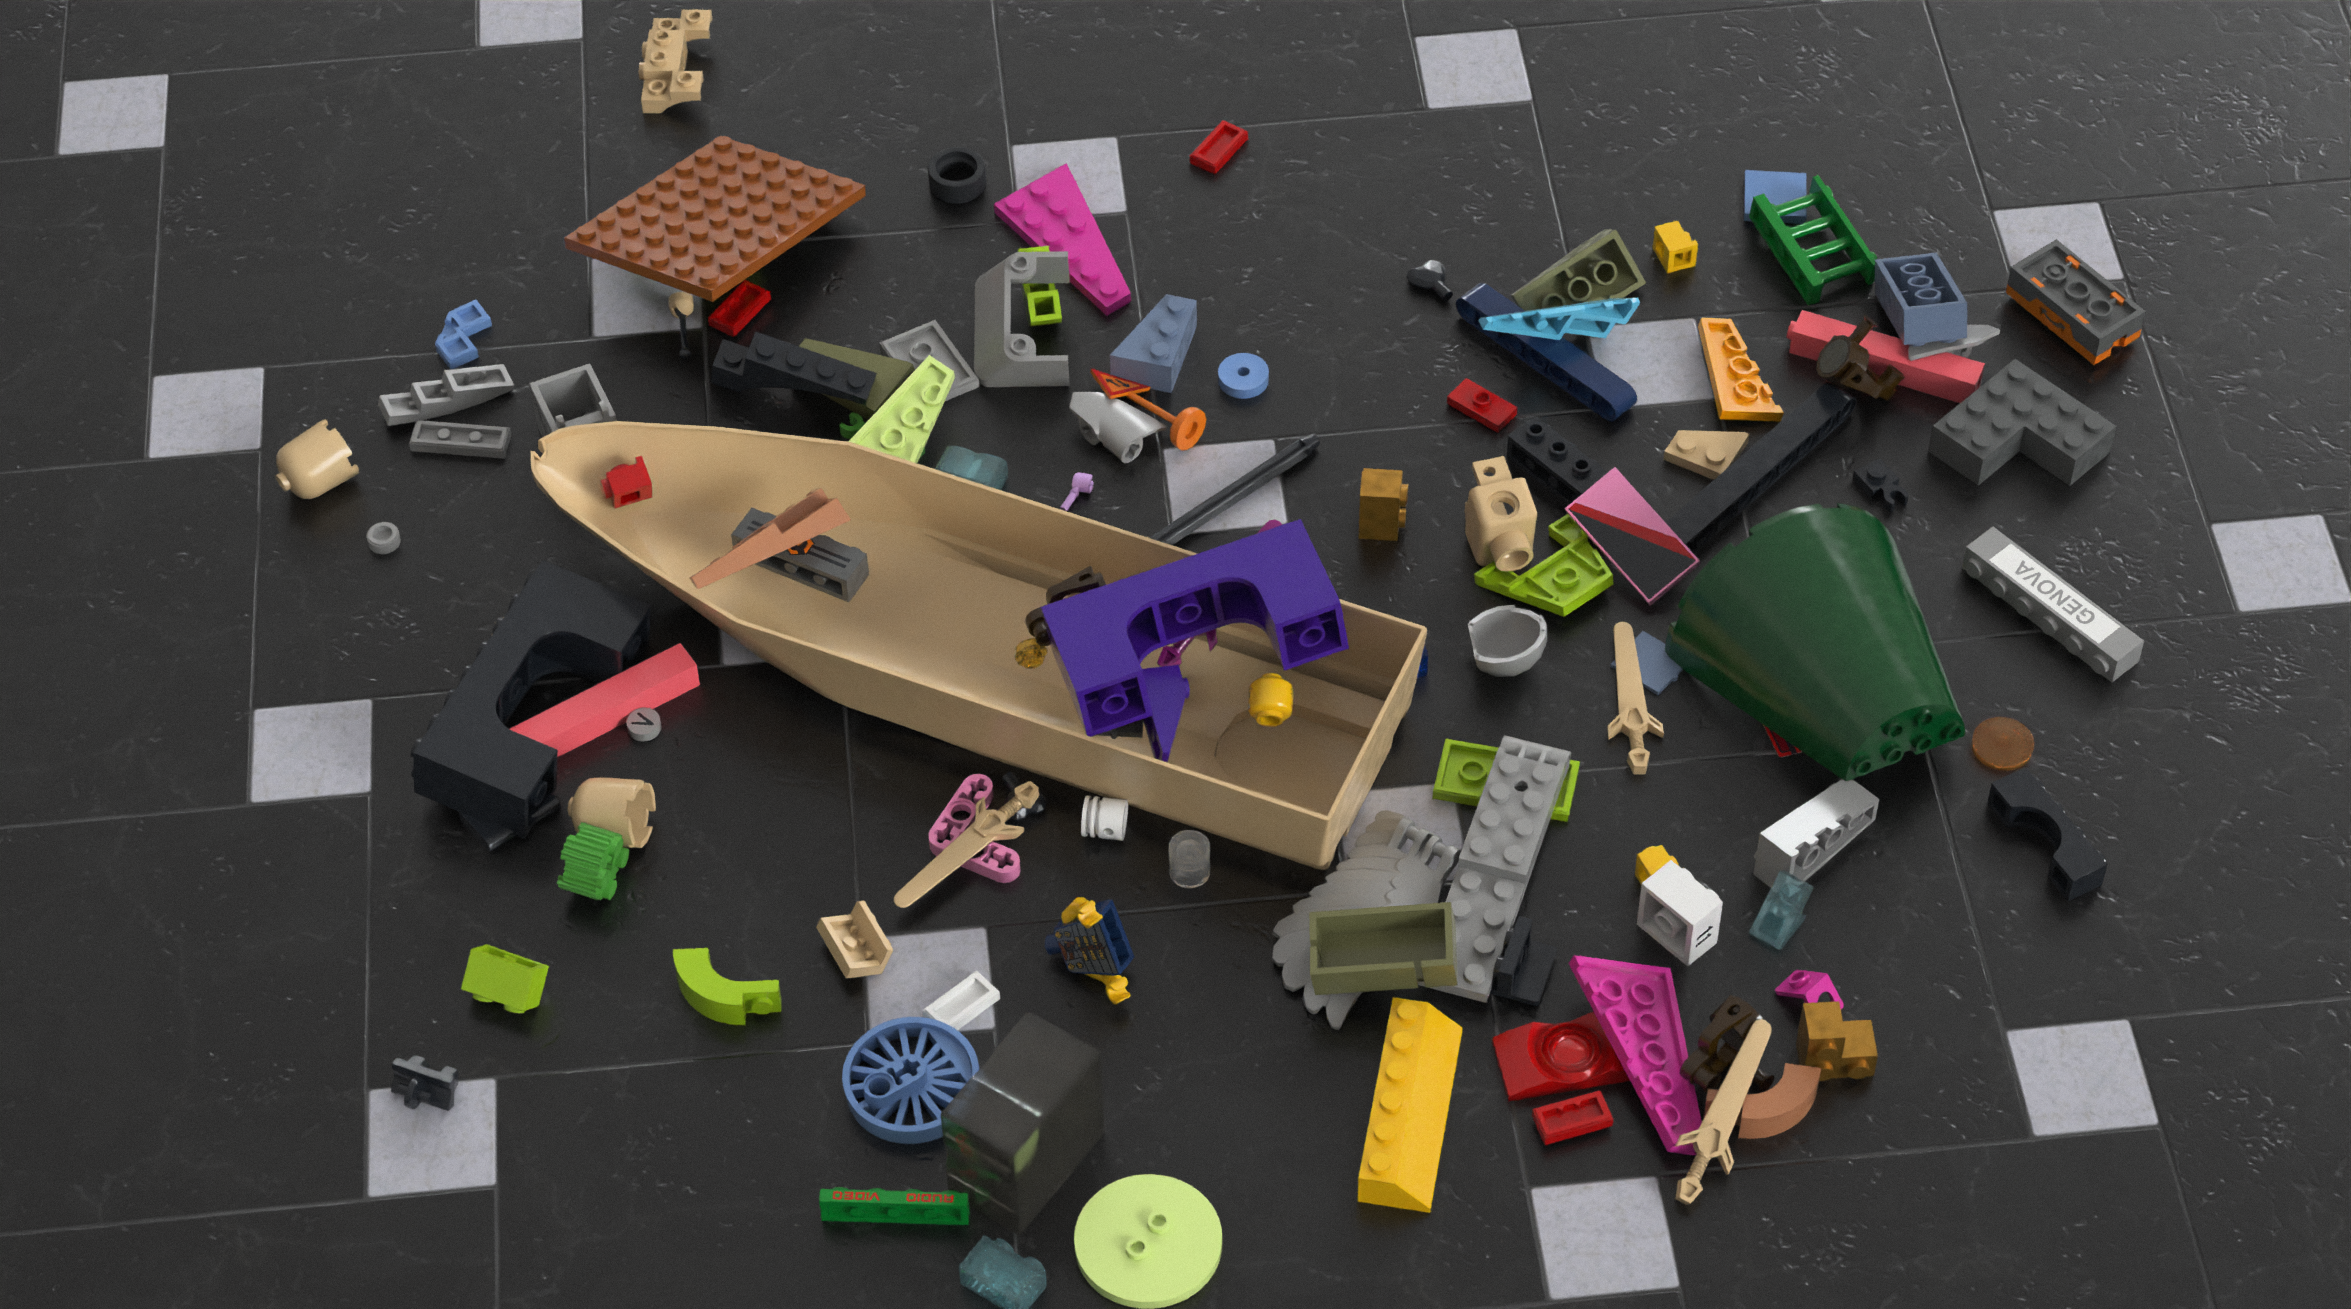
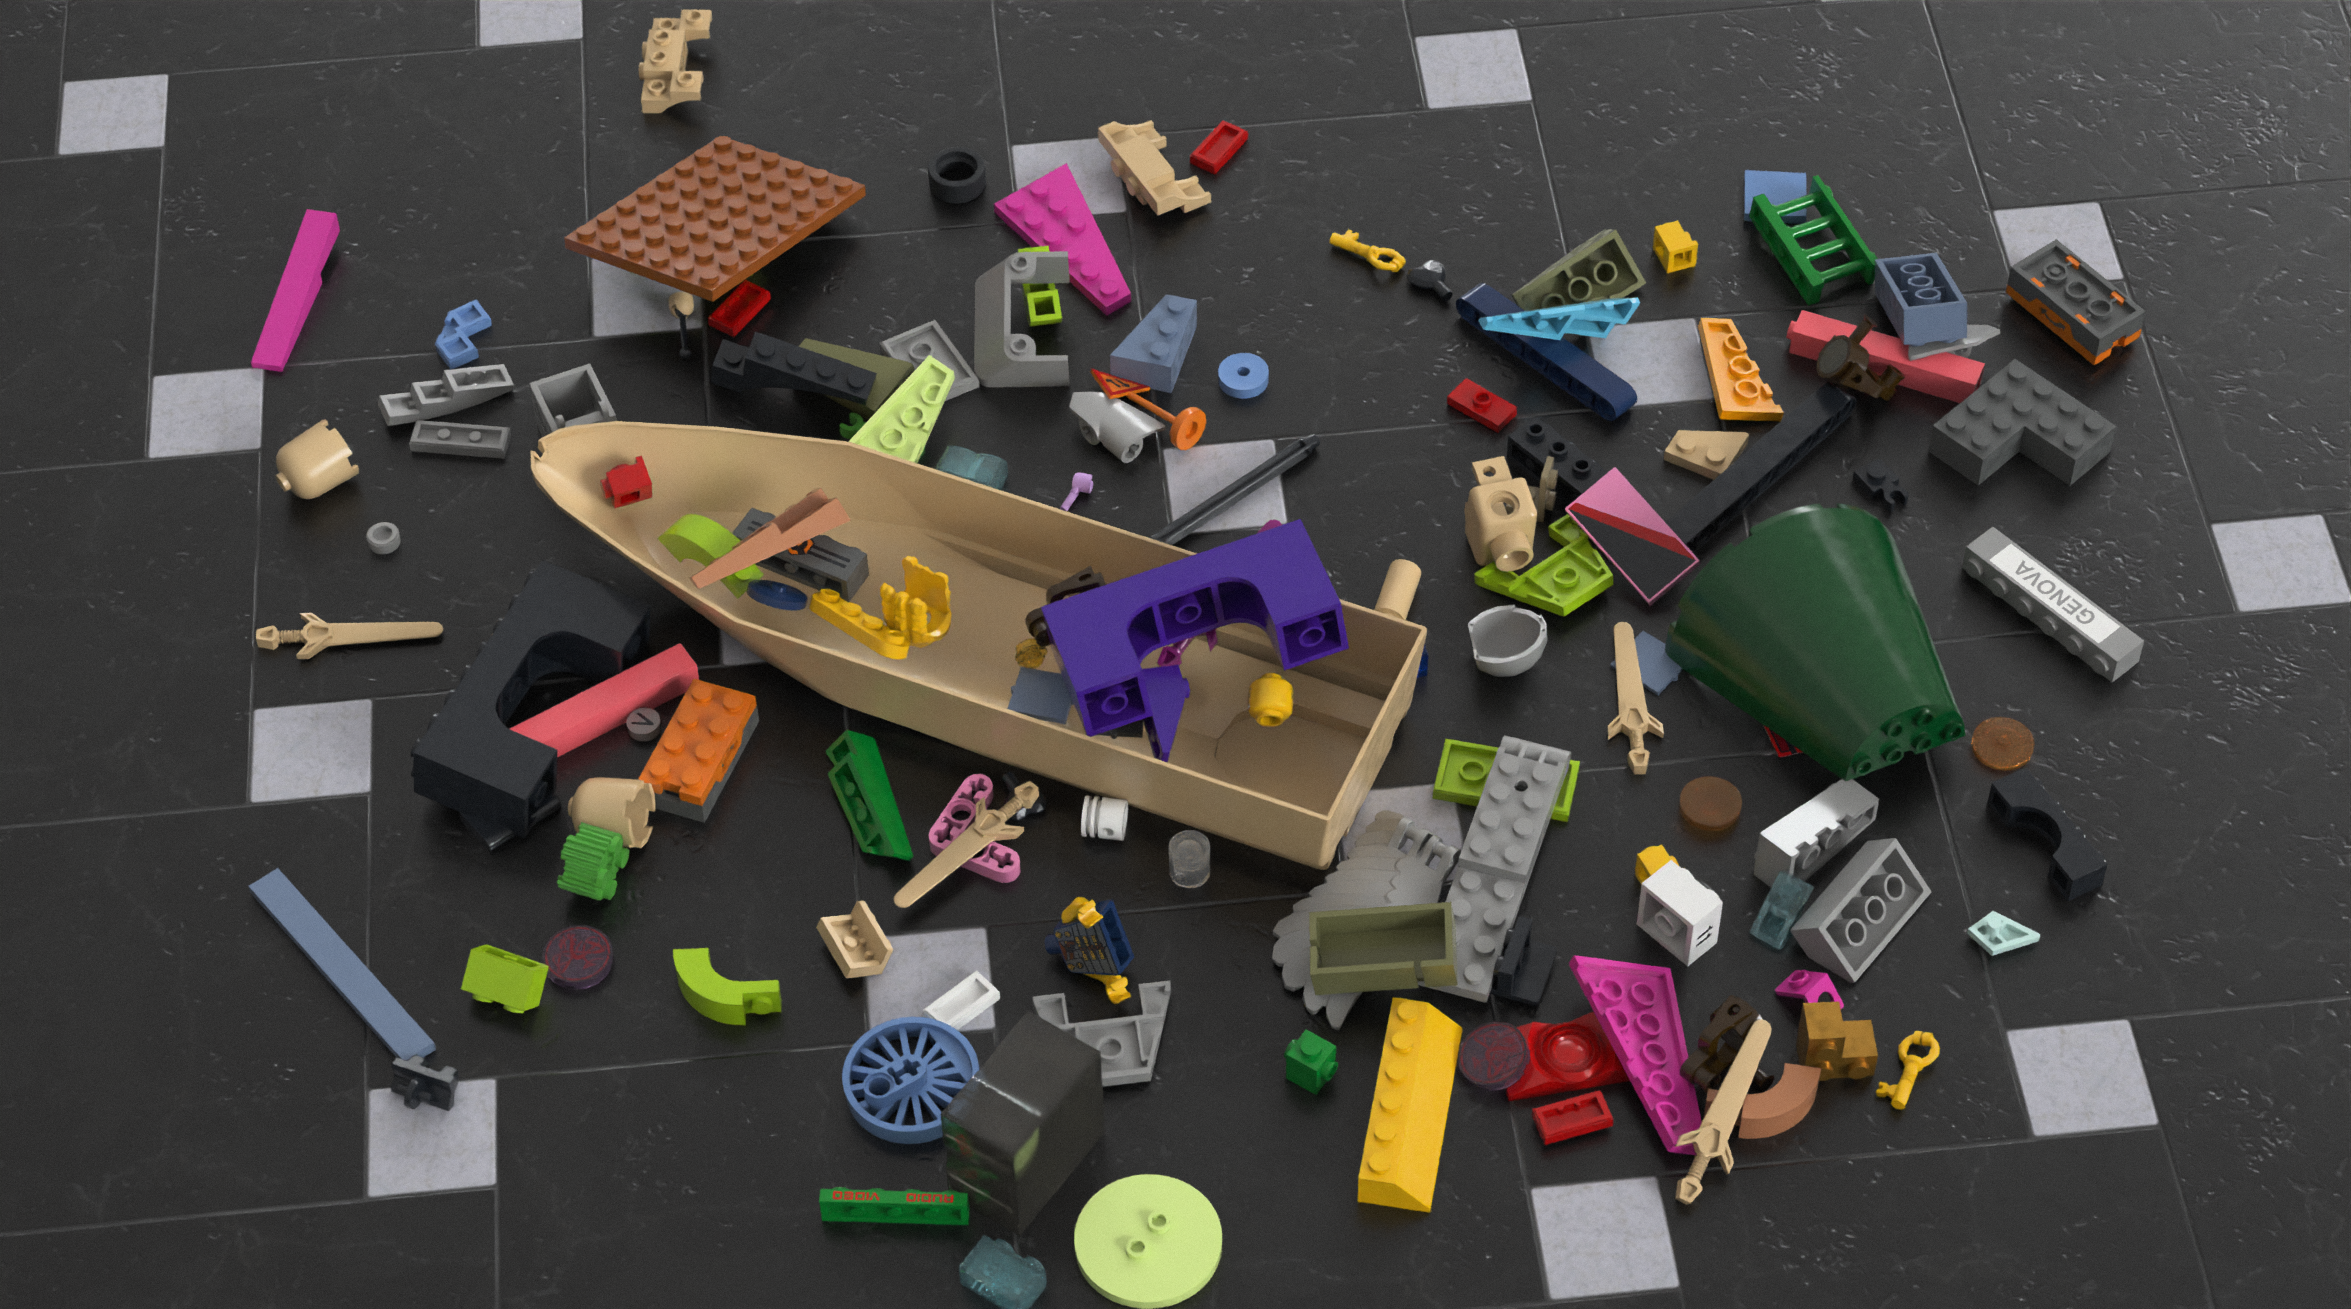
pearl gold brick [1359,468,1408,541] -> none
none -> sand blue tile [249,868,436,1061]
none -> dark pink slope [251,209,340,372]
none -> tan sword [256,613,443,659]
none -> tile [542,925,614,989]
none -> orange piece [638,679,759,823]
none -> lime arch [657,514,764,599]
none -> dark blue piece [747,580,808,611]
none -> yellow plate [809,589,910,659]
none -> green wedge [826,730,913,860]
none -> yellow piece [880,556,952,648]
none -> sand blue piece [1007,667,1074,724]
none -> light grey wing [1033,980,1171,1089]
none -> tan bracket [1098,120,1211,215]
none -> green brick [1284,1030,1338,1095]
none -> yellow piece [1329,230,1406,272]
none -> tan brick [1374,559,1421,620]
none -> tile [1458,1021,1530,1091]
none -> dark tan bracket [1506,456,1558,522]
none -> clear orange piece [1679,776,1742,831]
none -> light grey slope [1790,838,1932,983]
none -> yellow piece [1876,1030,1940,1110]
none -> light aqua piece [1967,911,2040,956]

